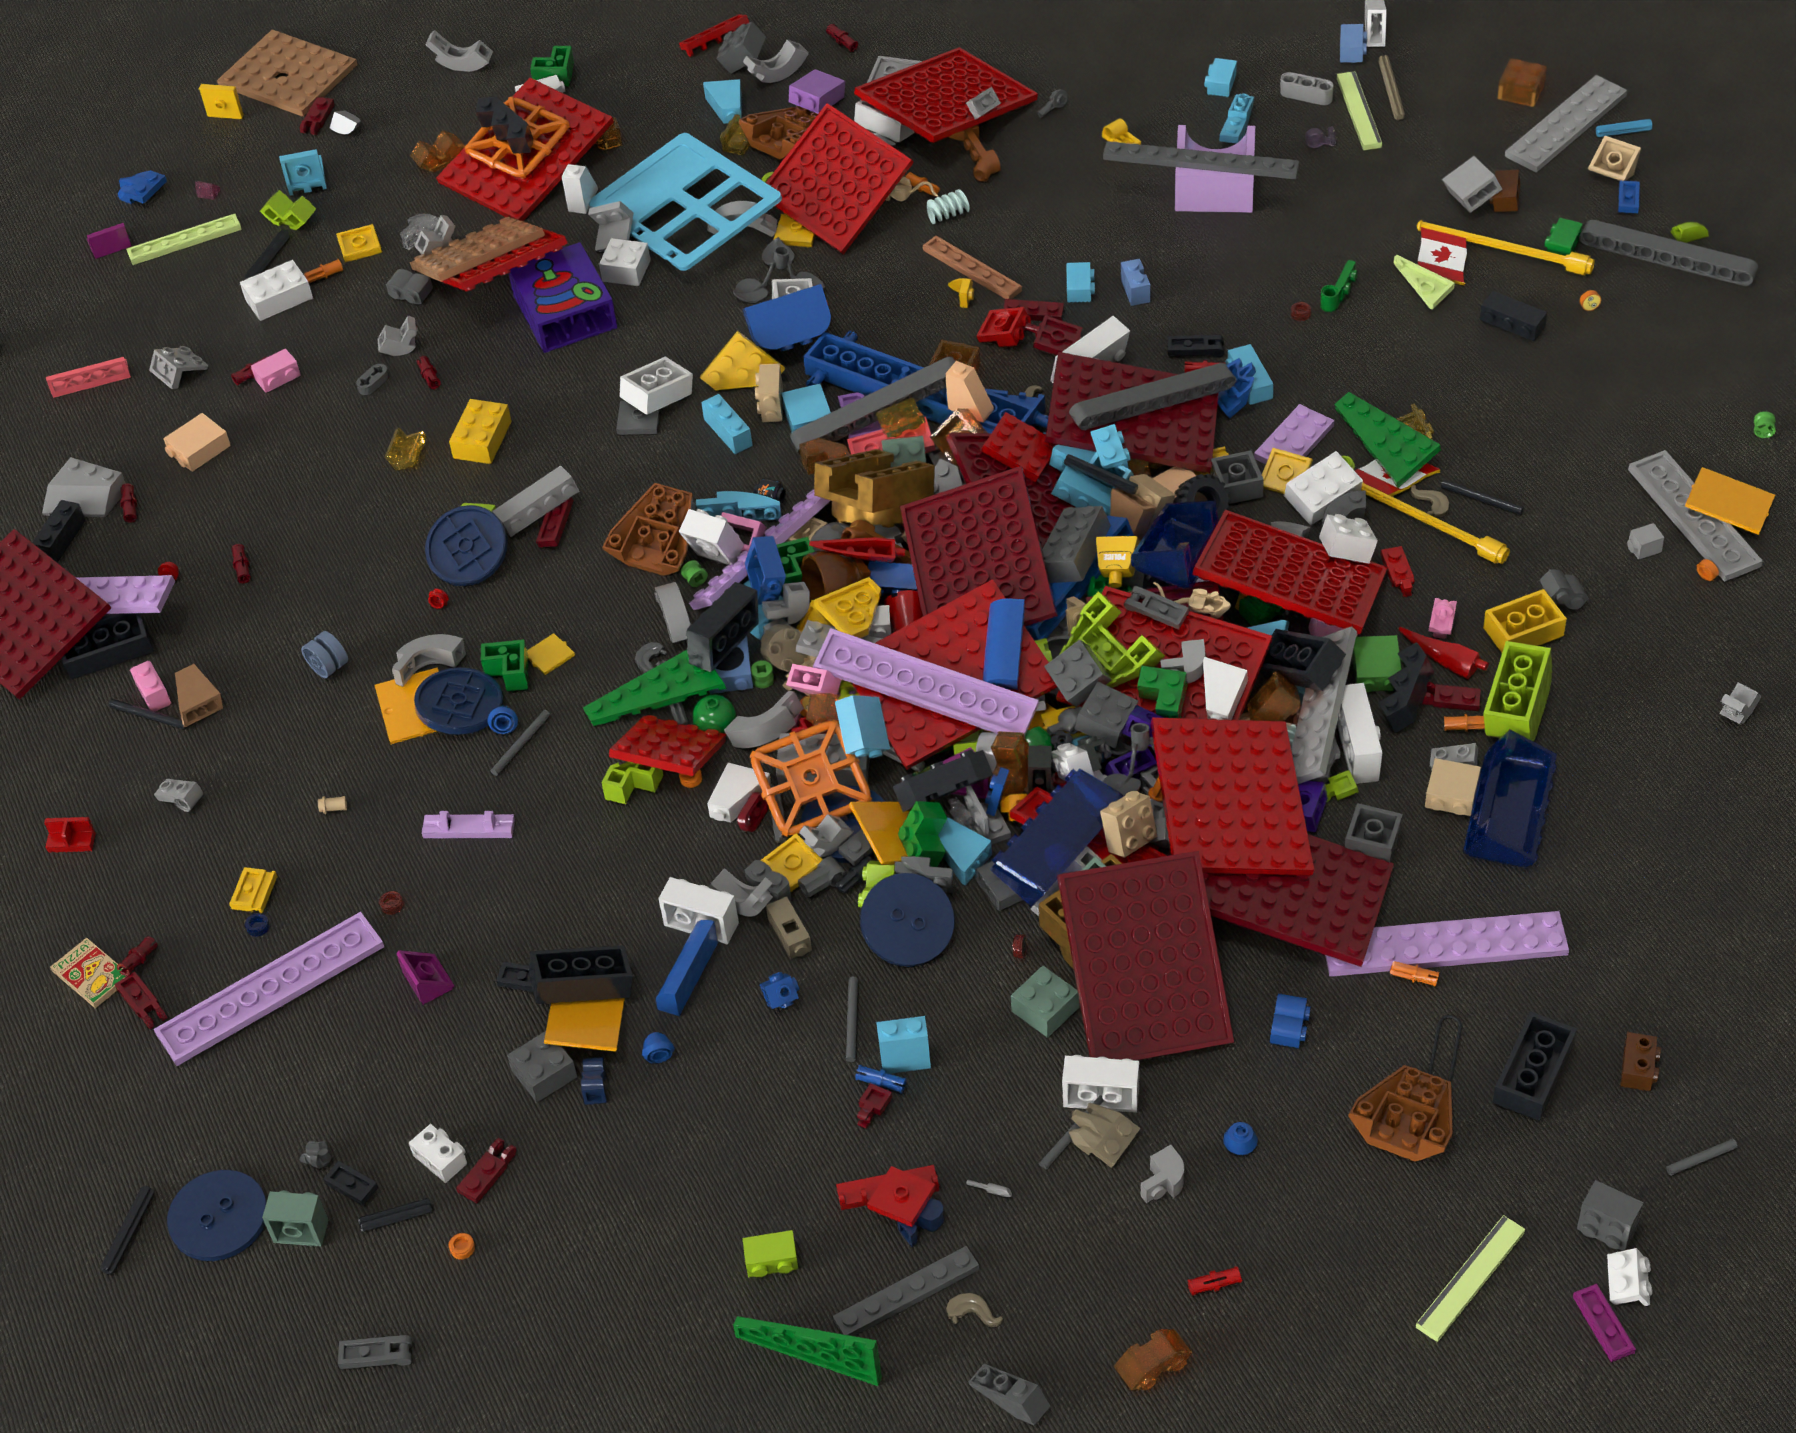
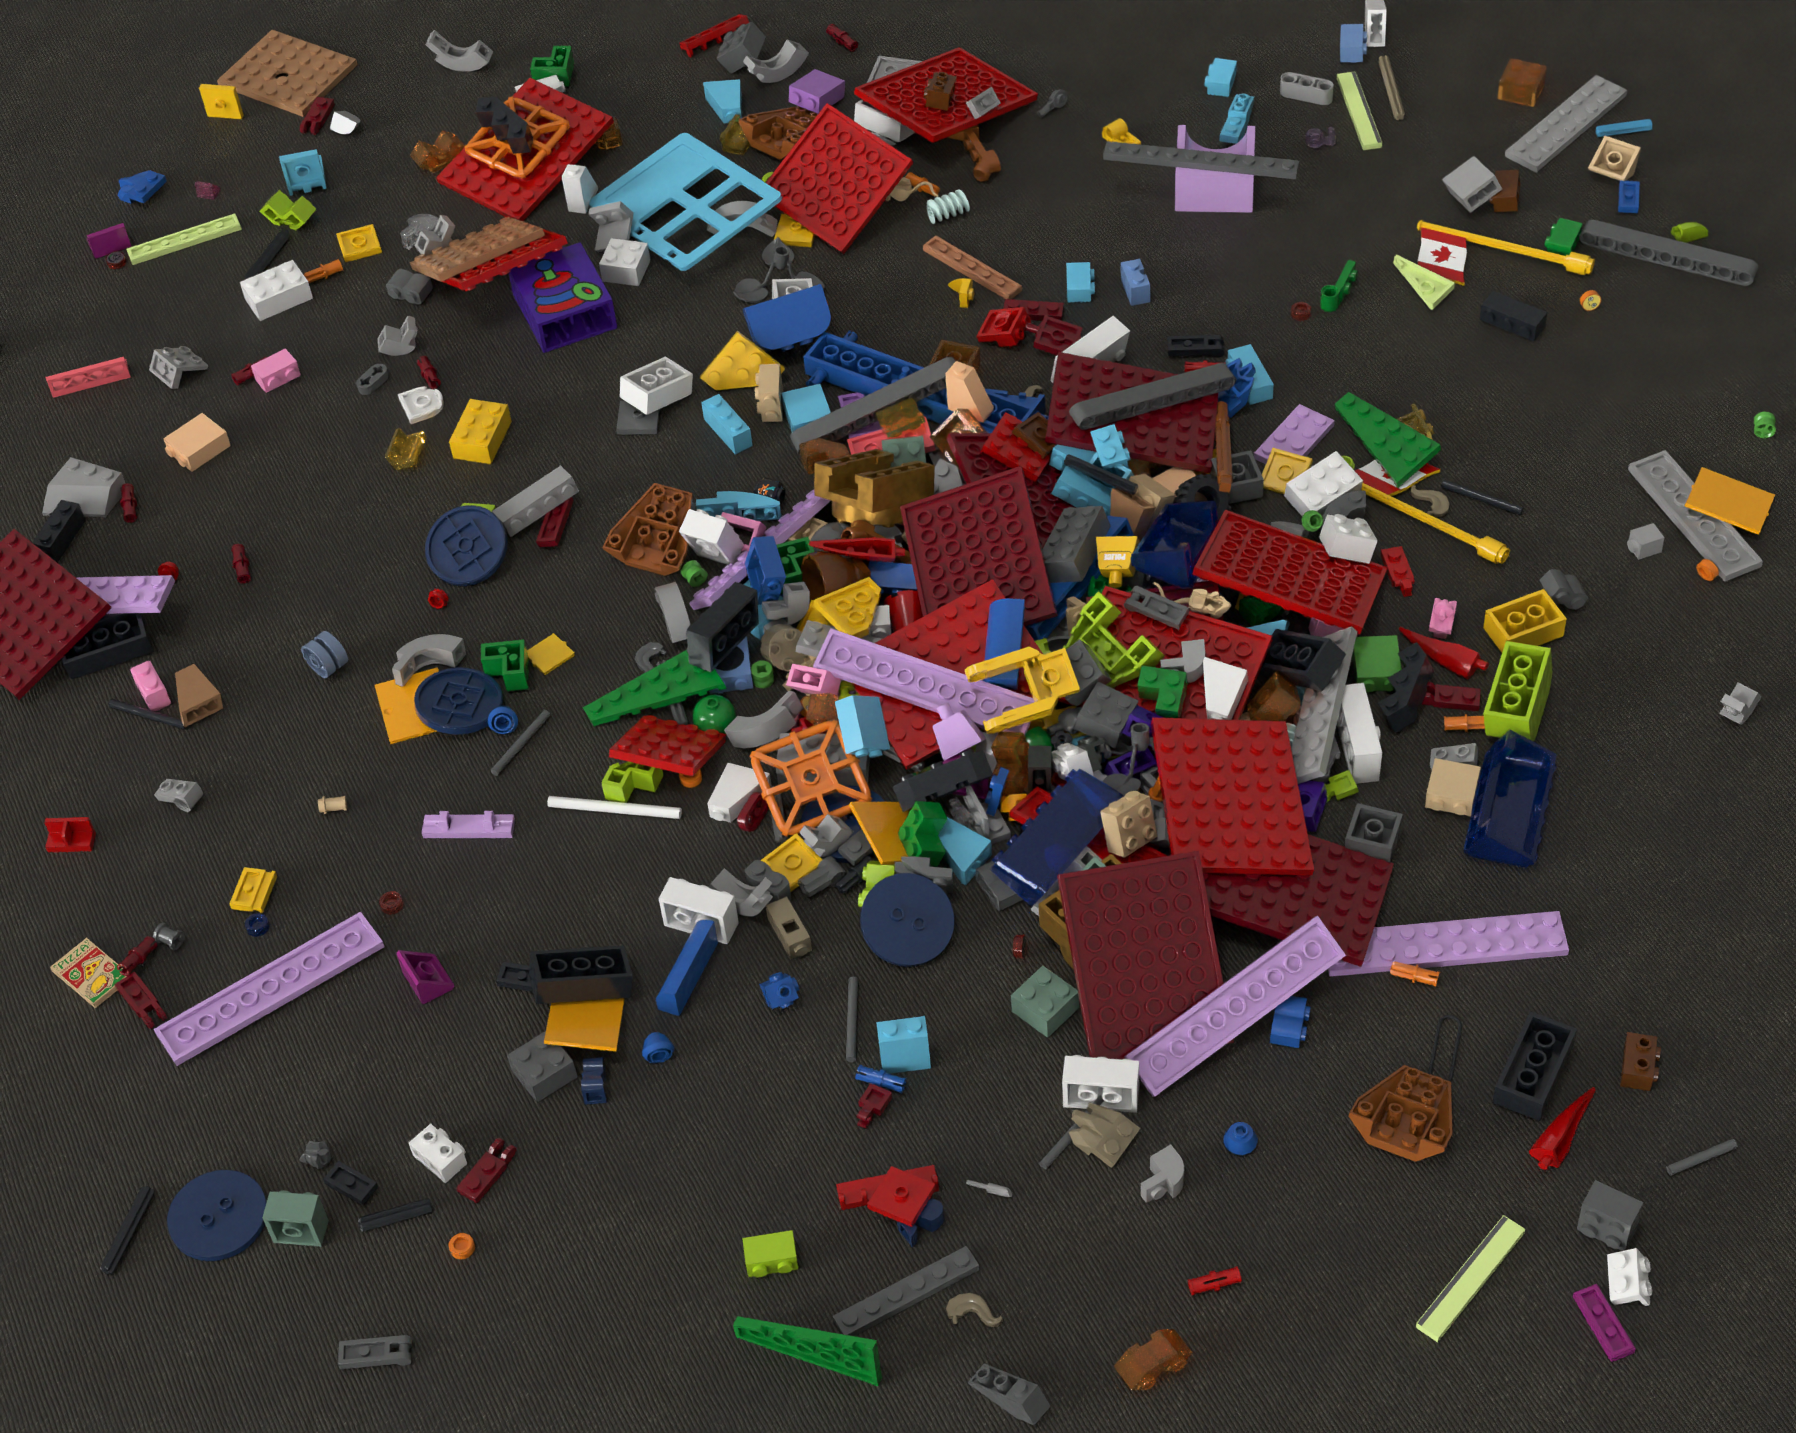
none -> tile [106,251,126,269]
none -> dark grey bush [153,922,185,950]
none -> white tile [398,386,444,424]
none -> white piece [548,796,682,819]
none -> reddish brown brick [923,72,957,111]
none -> lavender torso [933,703,986,760]
none -> yellow plate [965,647,1080,734]
none -> reddish brown tile [1012,412,1058,459]
none -> lavender plate [1124,916,1346,1097]
none -> dark orange piece [1215,401,1232,493]
none -> bright green plate [1301,510,1323,532]
none -> red piece [1529,1087,1596,1170]

